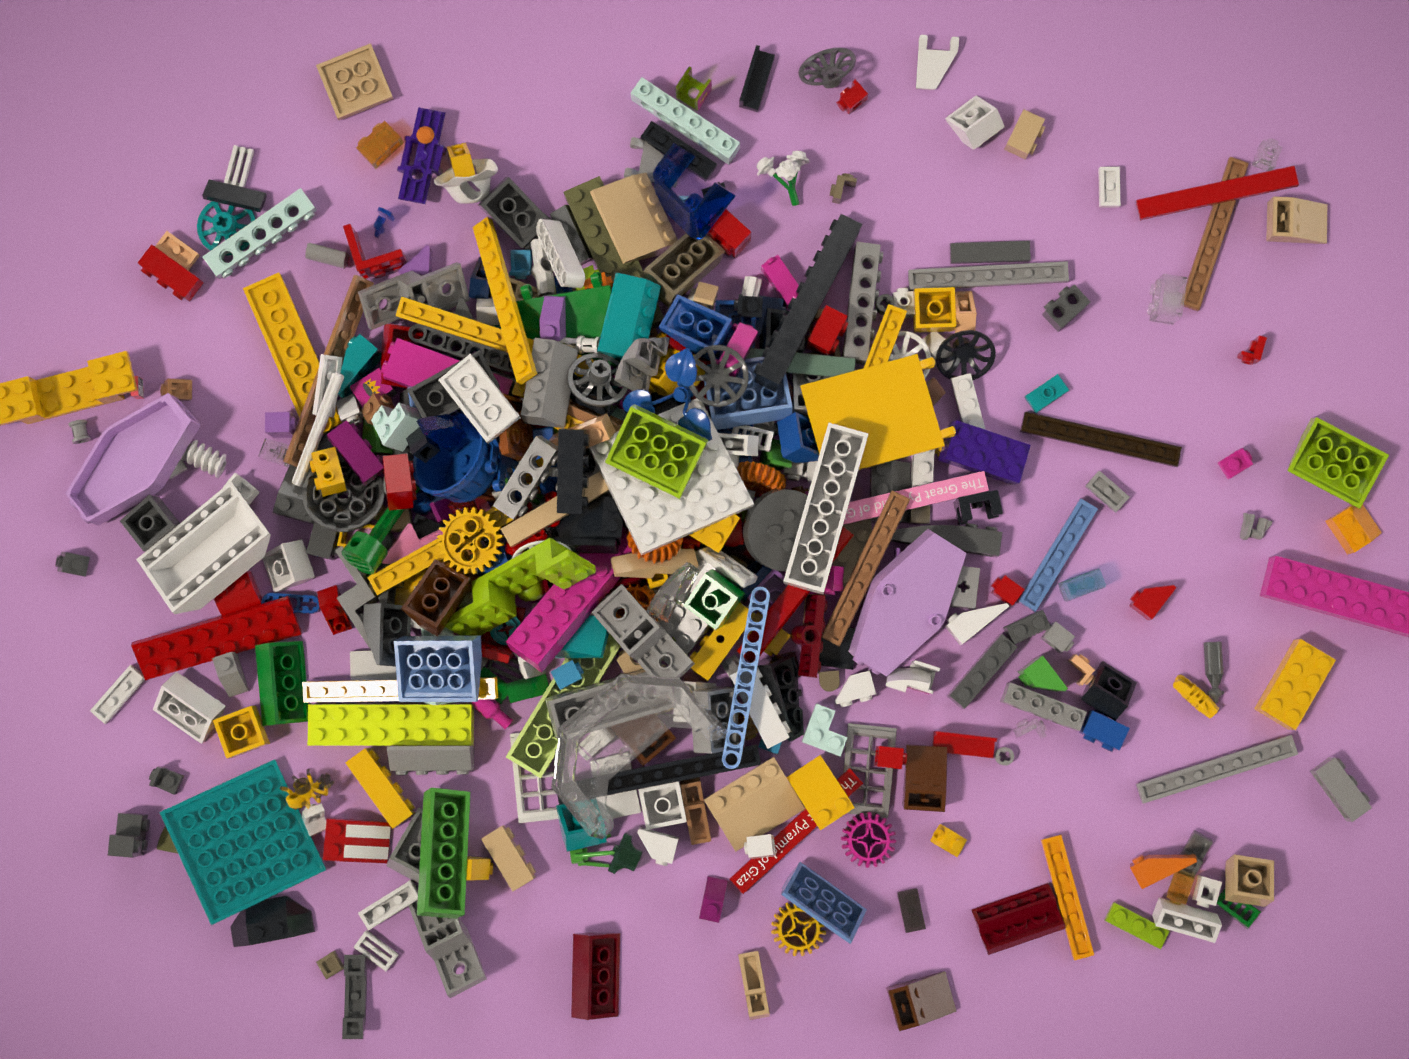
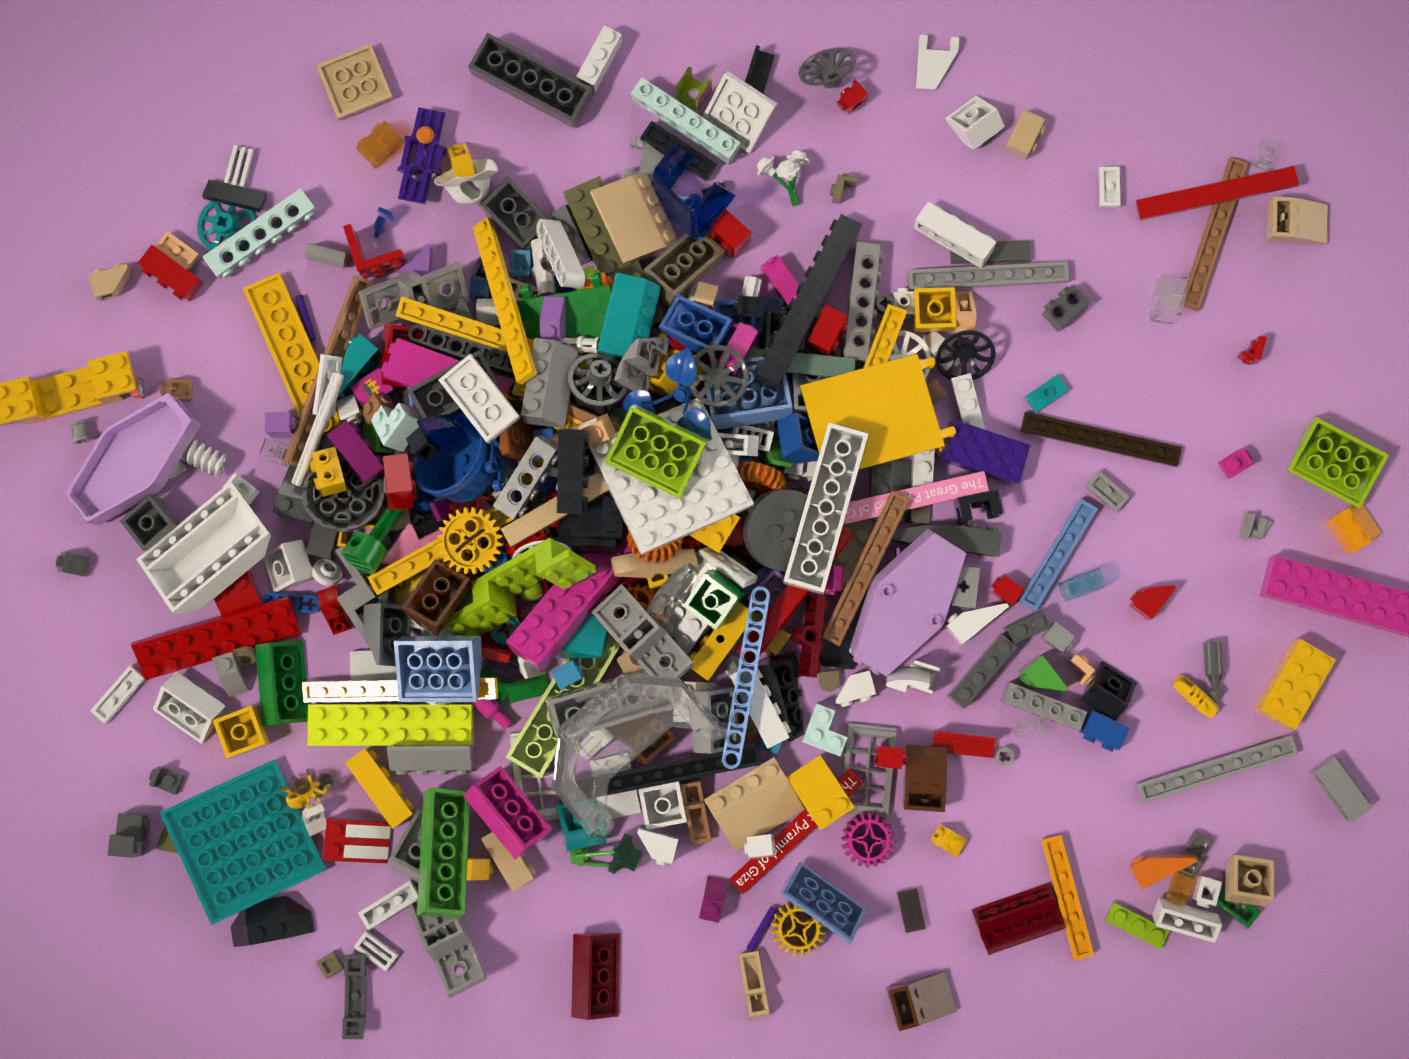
none -> tan slope [88,263,133,302]
none -> dark tan tile [233,646,256,668]
none -> dark purple piece [295,295,316,341]
none -> white plate [312,559,342,586]
none -> dark pink brick [464,766,552,859]
none -> dark grey brick [468,33,593,128]
none -> white brick [576,25,623,92]
none -> white plate [702,71,777,153]
none -> dark purple piece [746,906,777,952]
none -> white brick [914,202,996,268]

